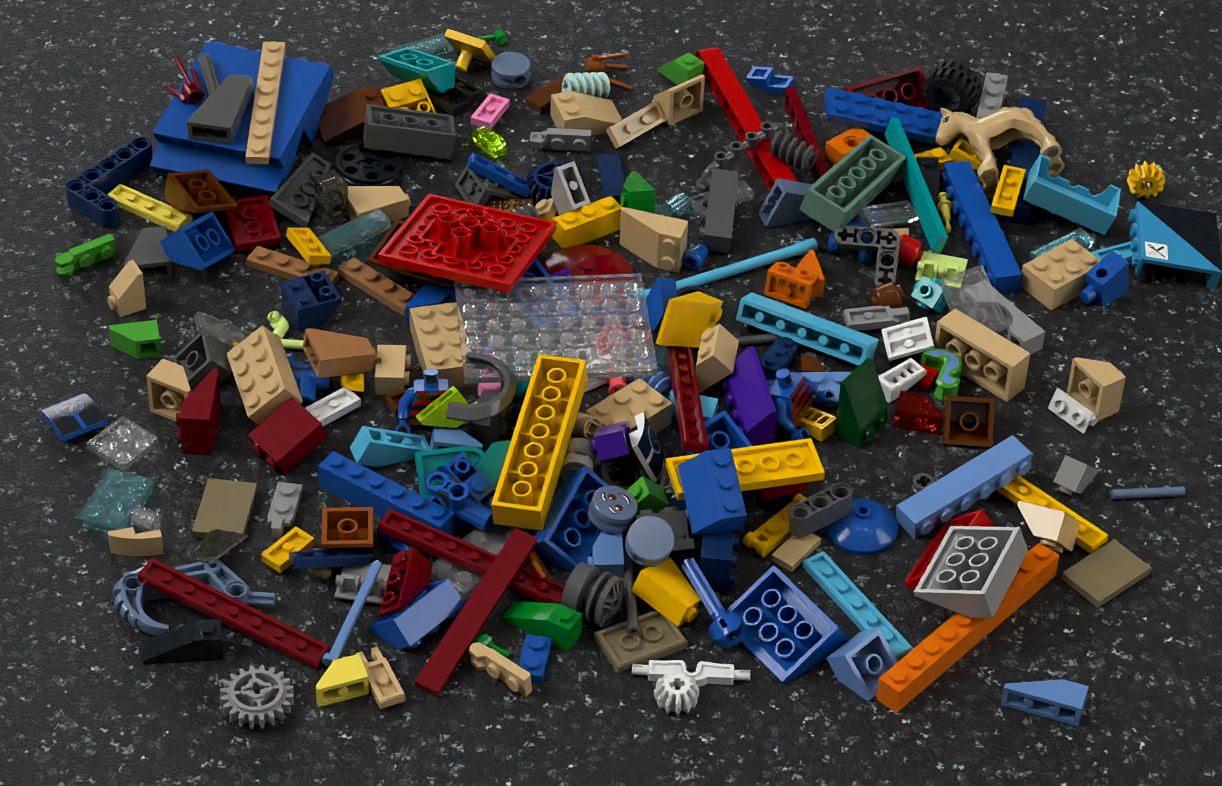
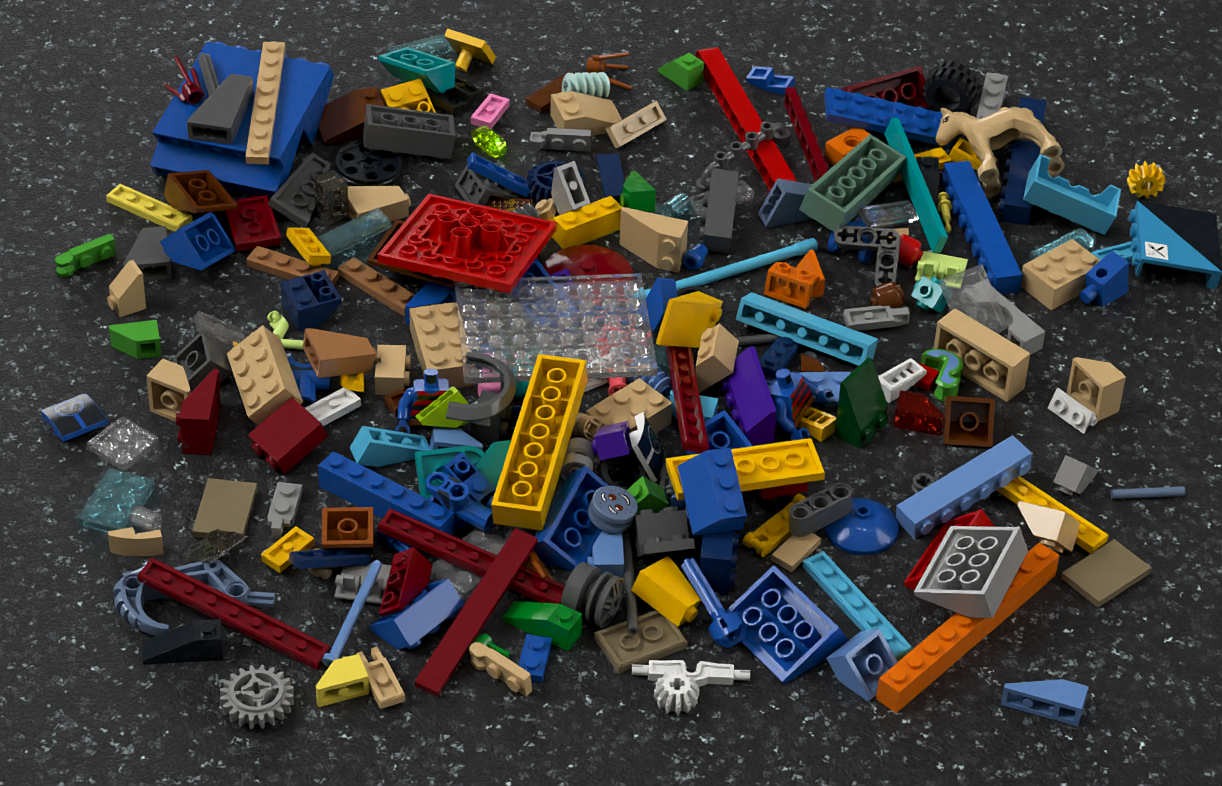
dark blue beam [66,137,153,228] -> none
green hand [477,29,507,46] -> none
sand blue head [491,52,531,89] -> none
sand blue head [625,516,675,567] -> none
tan slope [653,74,705,126] -> none
dark grey piece [769,130,819,173] -> none
white slope [881,317,935,361] -> none
yellow plate [990,165,1026,217] -> none

